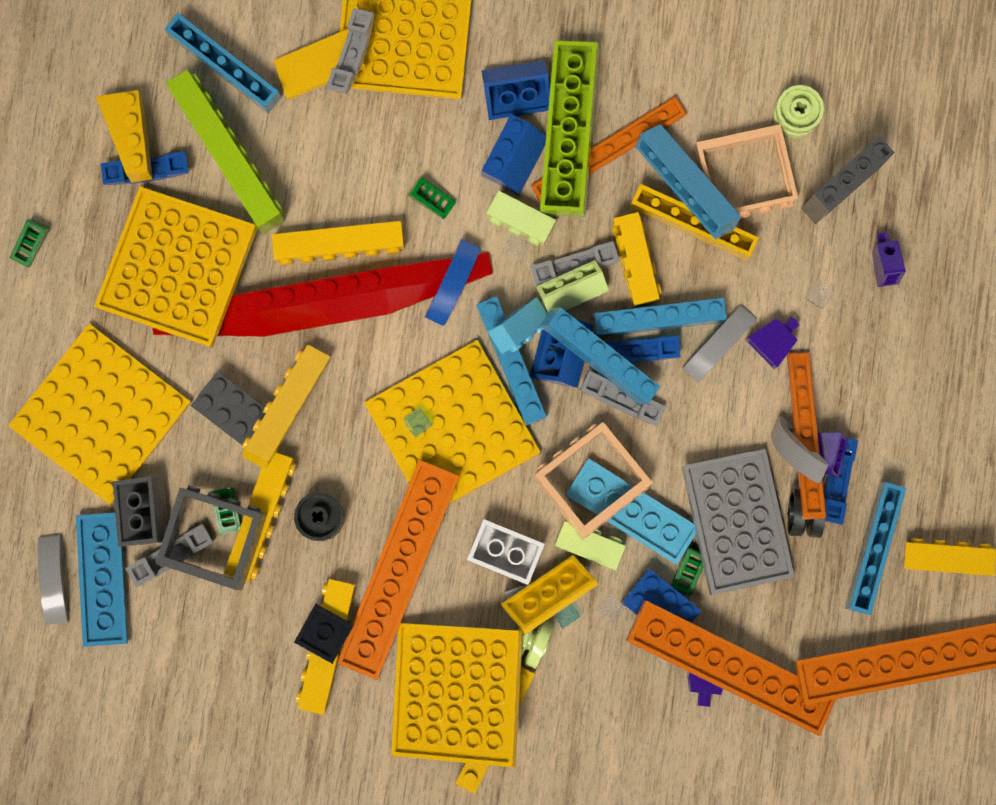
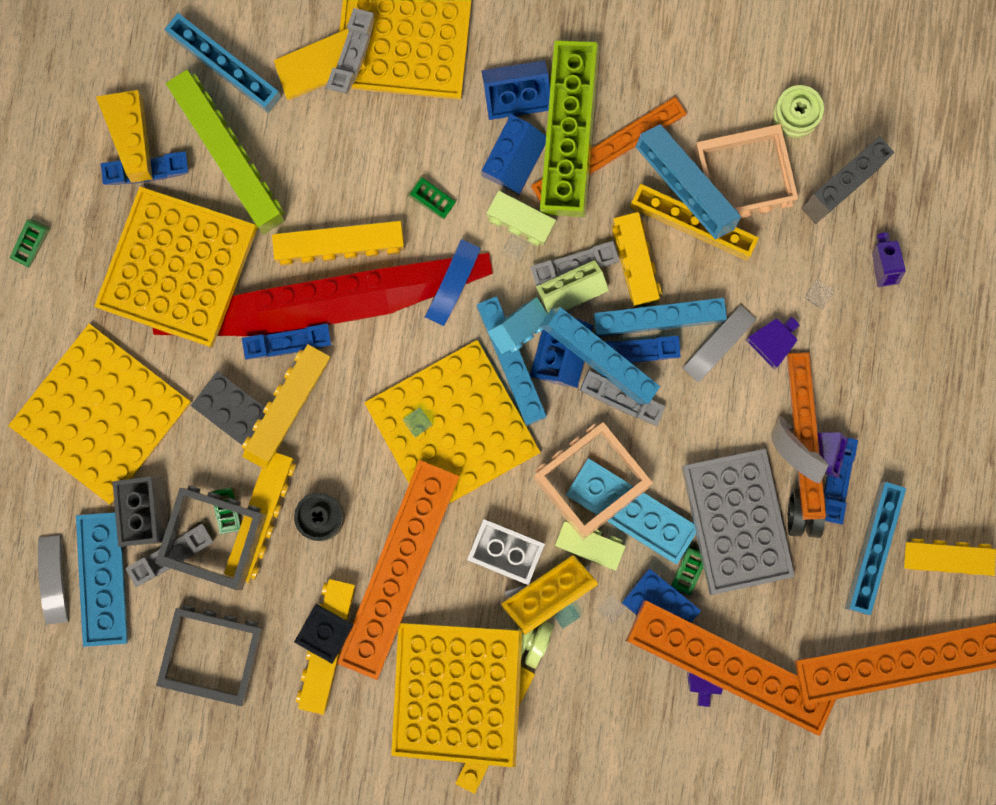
none -> dark grey window [156,605,263,706]
none -> blue slope [242,324,331,360]

